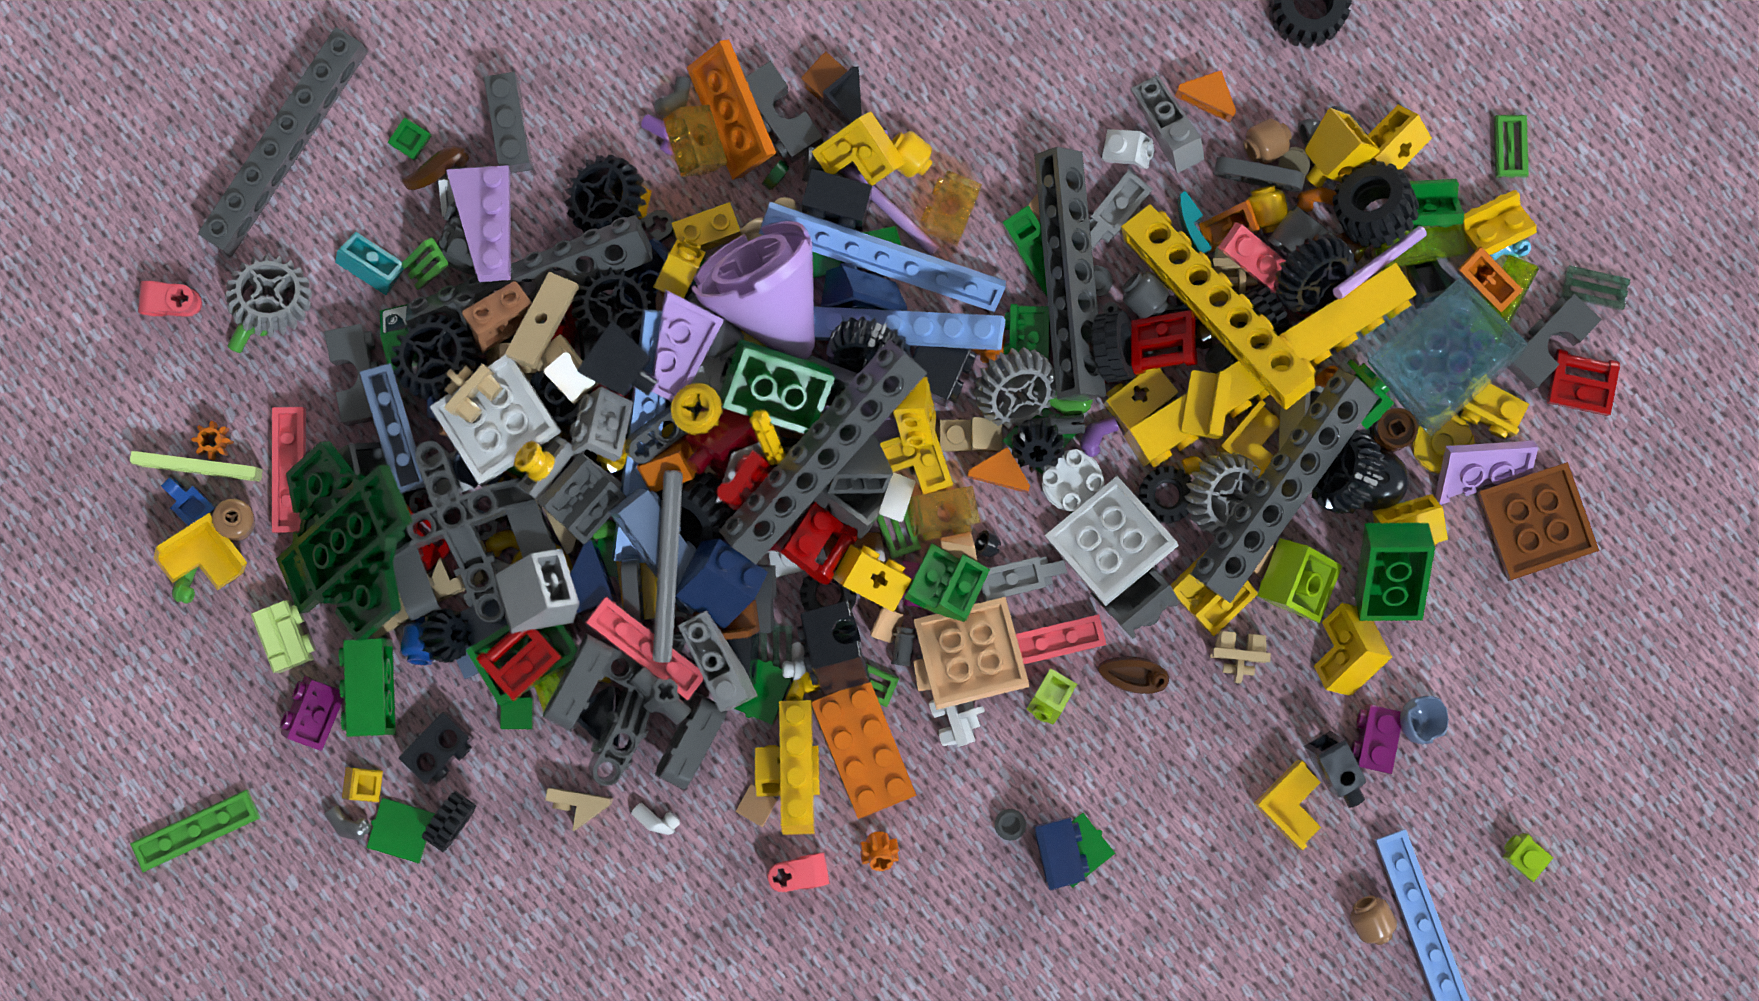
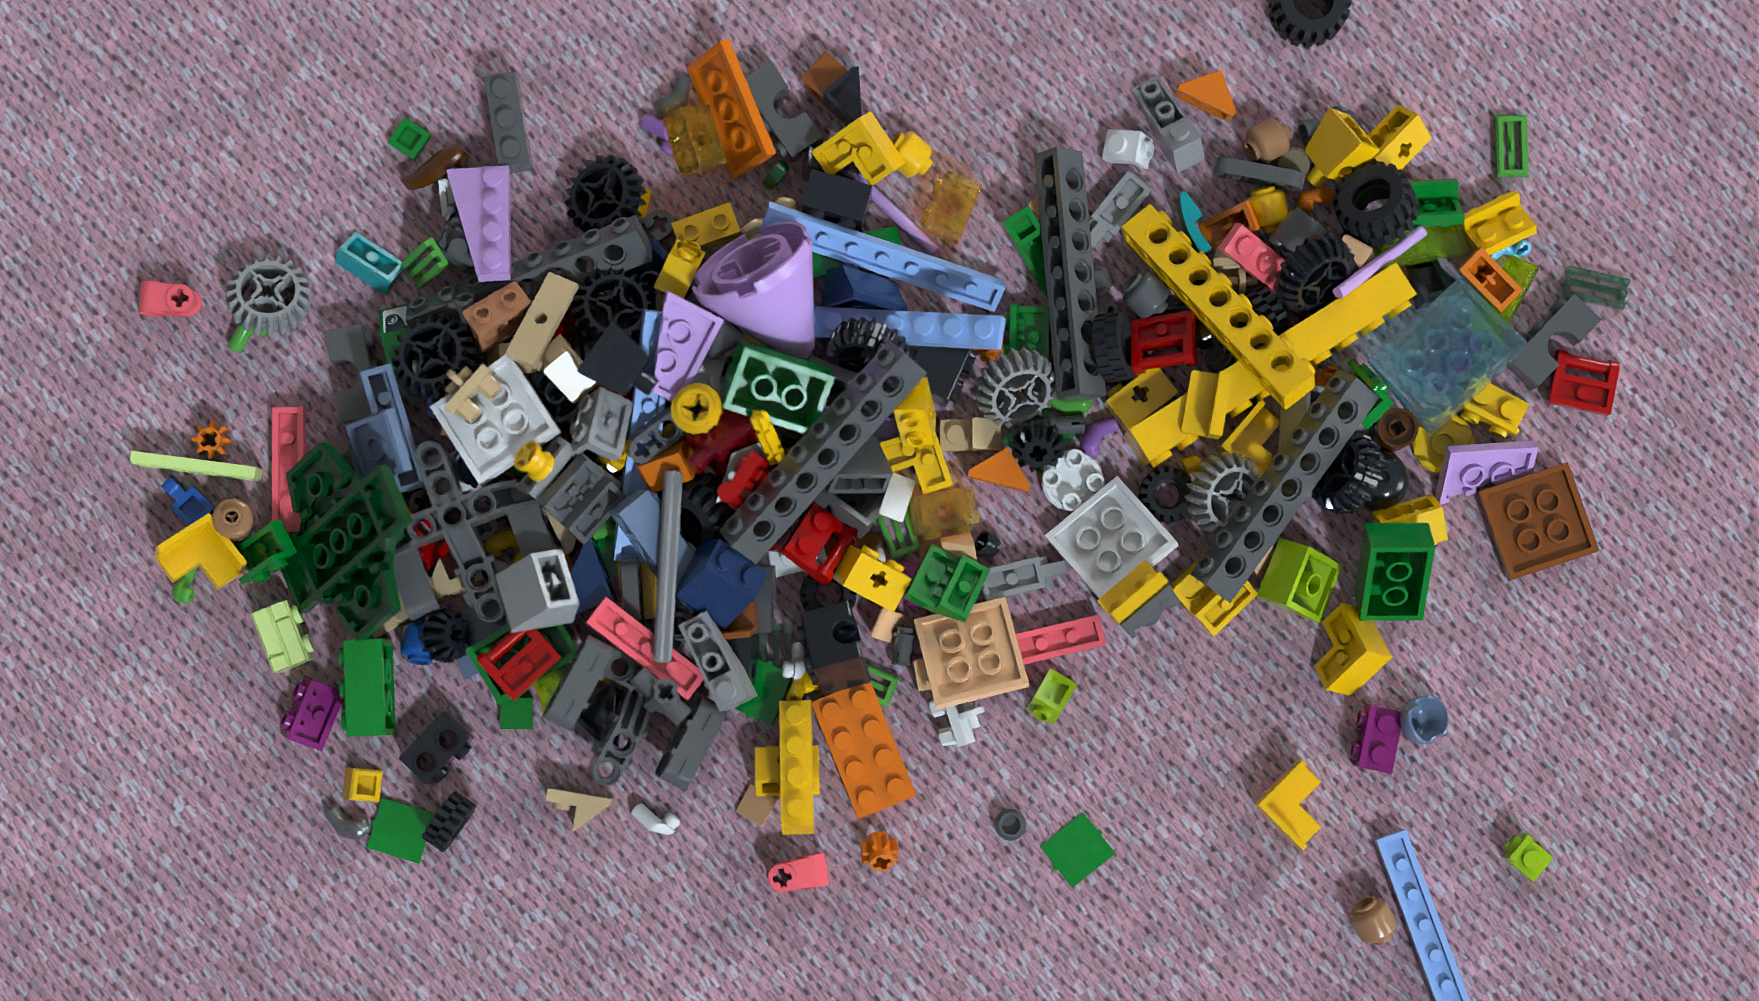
bright green tile [130,790,261,872] -> none
dark grey brick [197,27,368,257] -> none
dark blue slope [1033,817,1090,891] -> none
reddish brown arm [1098,656,1169,694] -> none
tan hips [1210,631,1271,684] -> none
black torso [1303,731,1367,808] -> none
none -> green bracket [237,519,297,585]
none -> sand blue tile [346,408,412,477]
none -> yellow bracket [1098,561,1168,625]
none -> light nougat slope [1342,235,1375,270]

